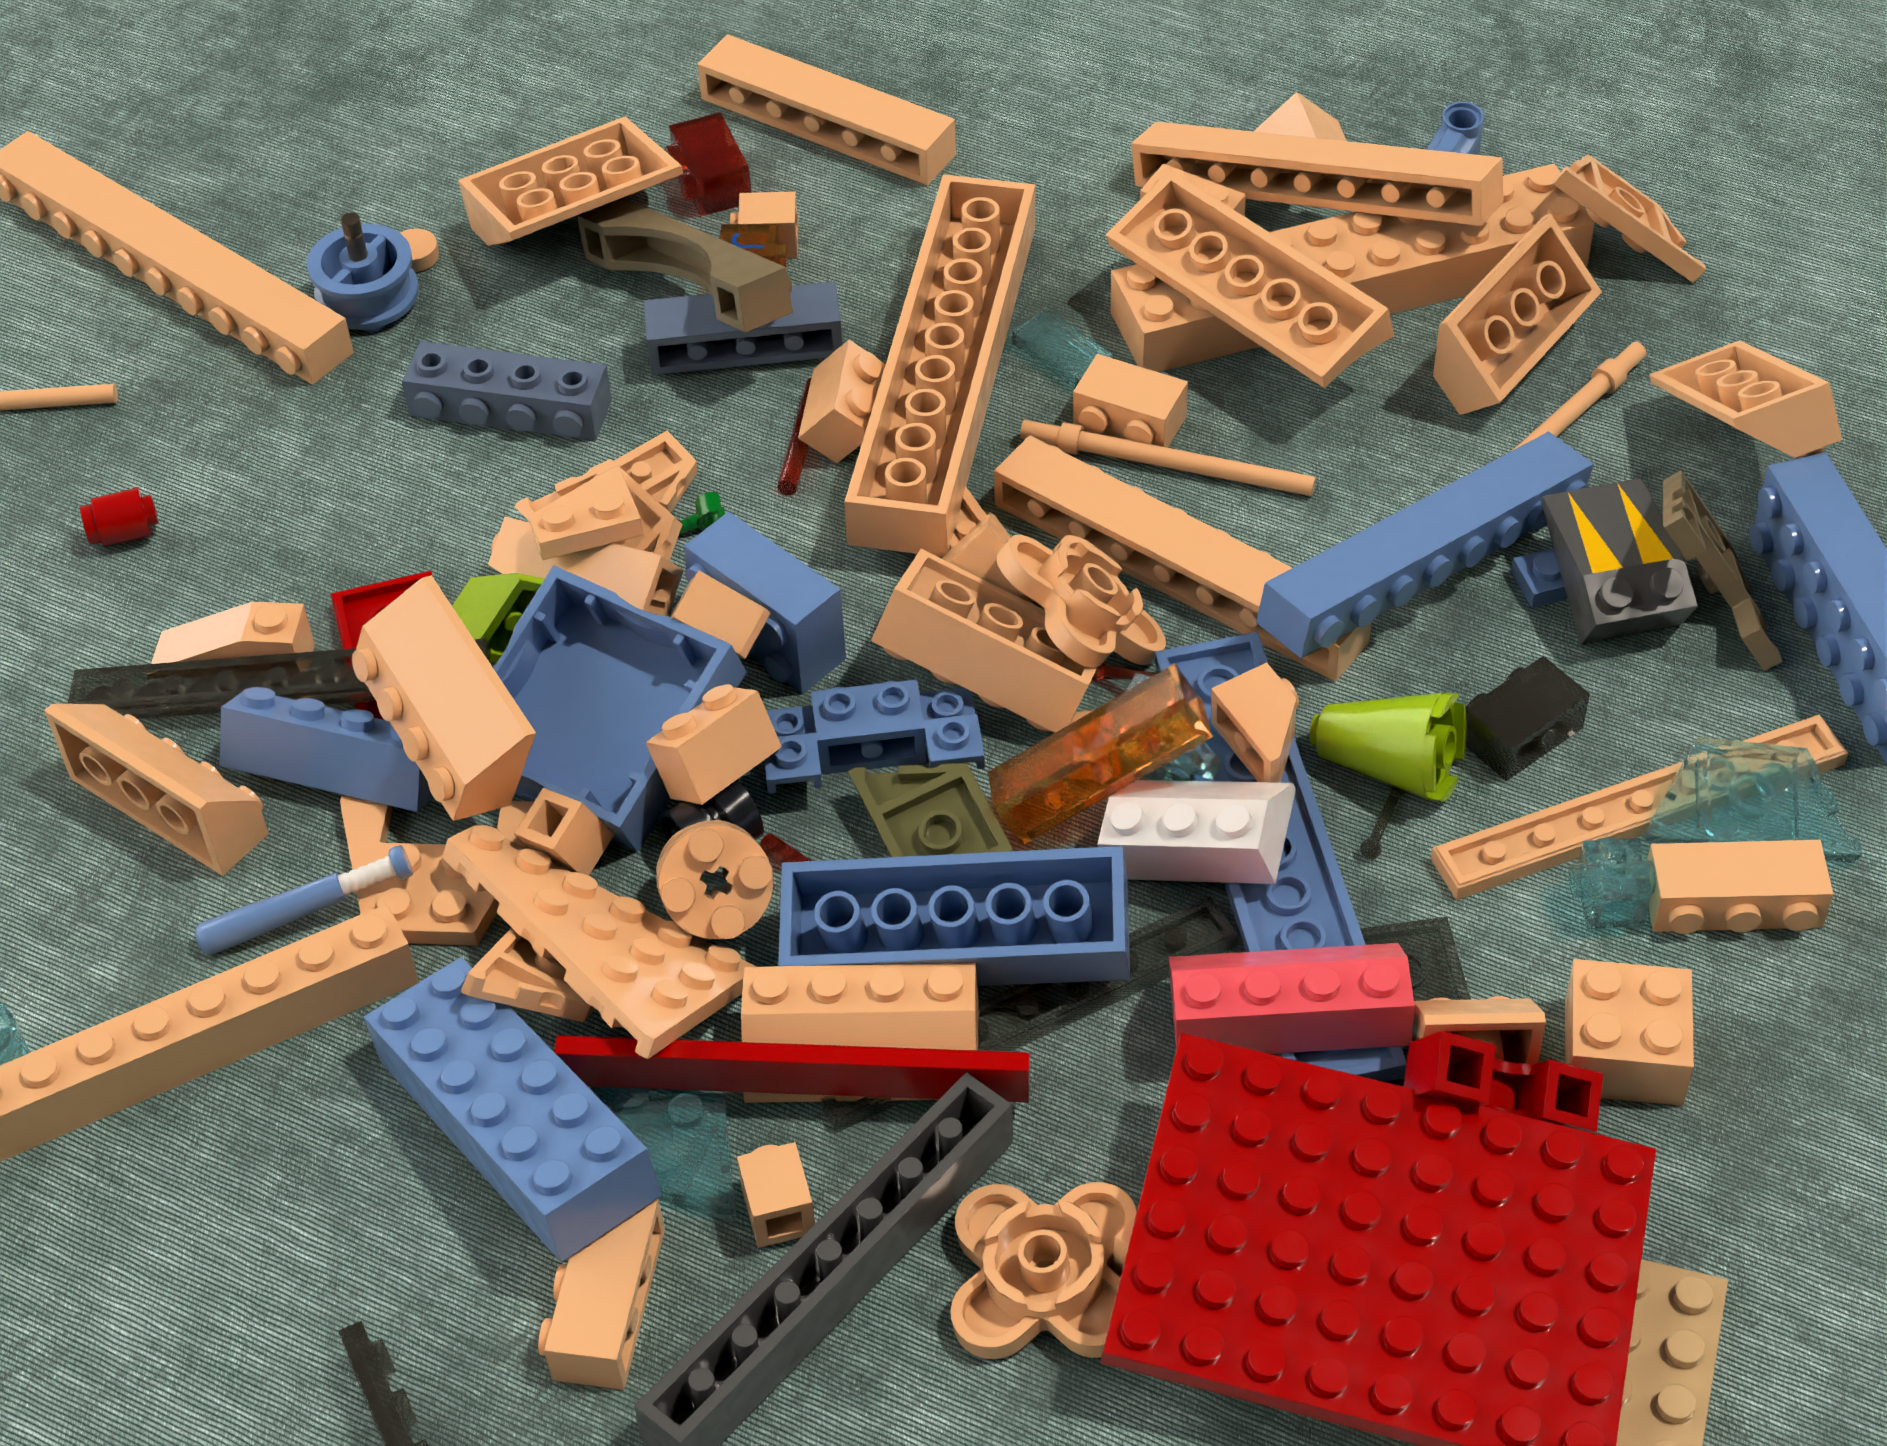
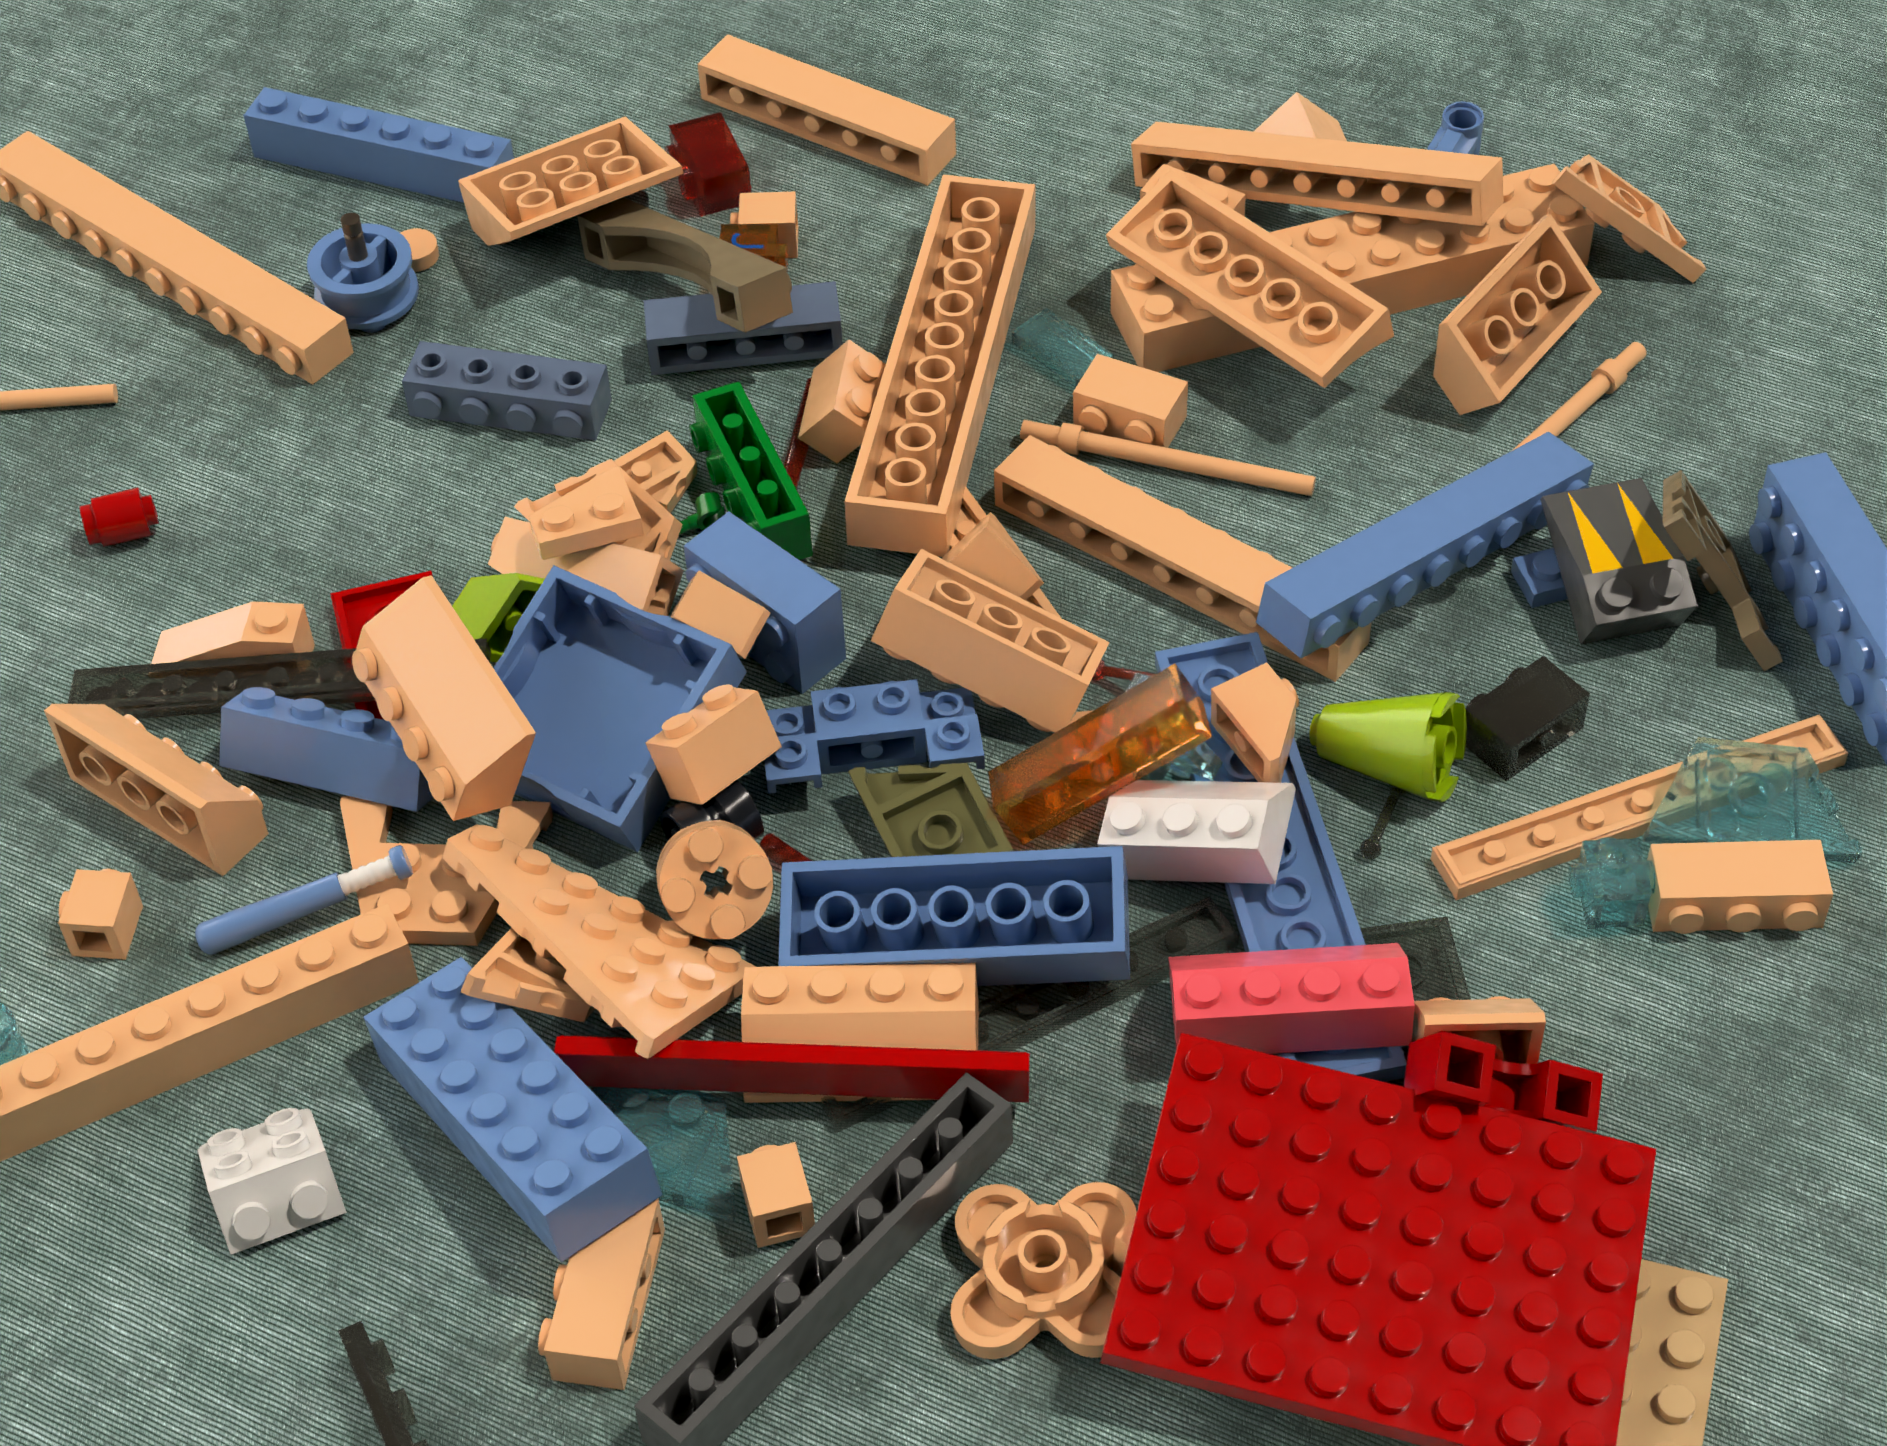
light nougat brick [514,788,614,876] -> none
light nougat plant [996,535,1166,668] -> none
light nougat brick [1565,959,1694,1106] -> none
light nougat slope [1649,340,1842,459] -> none
none -> light nougat brick [58,869,143,960]
none -> white bracket [198,1108,347,1255]
none -> medium blue brick [244,87,514,203]
none -> green brick [689,381,813,560]

